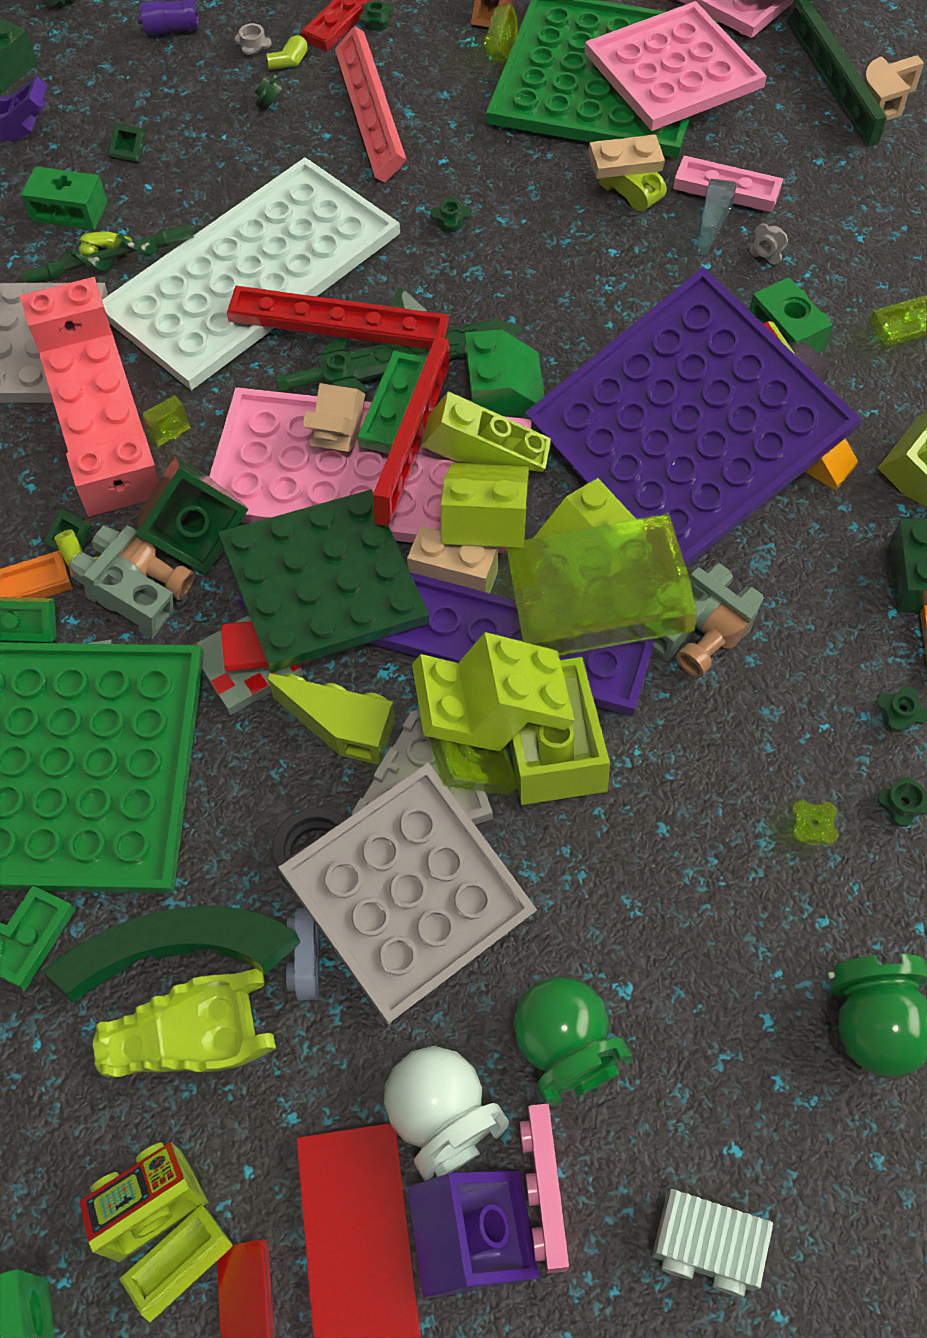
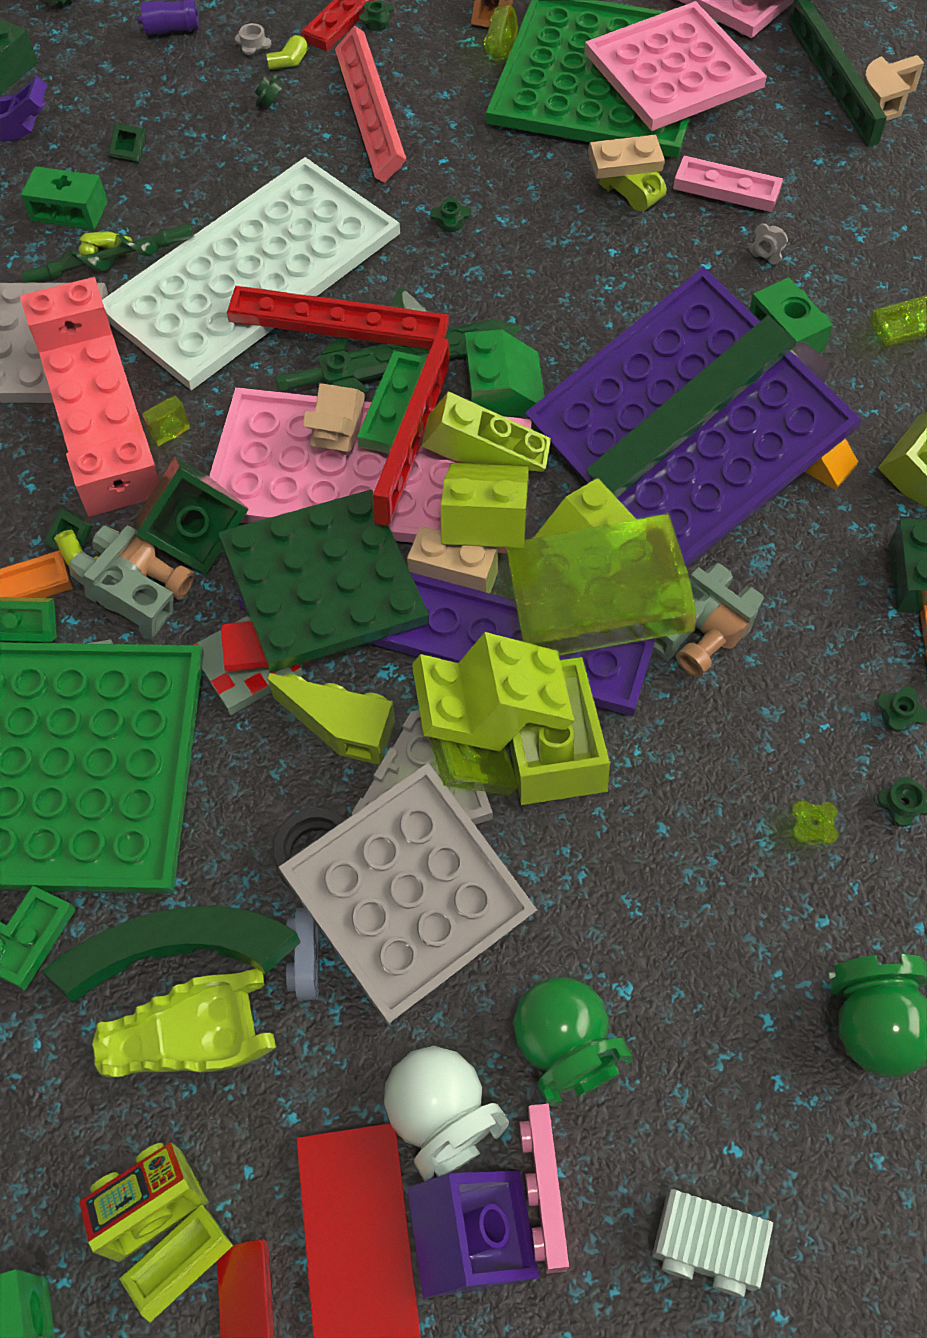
clear light blue slope [698,178,737,255] -> none
none -> dark green tile [586,315,796,498]

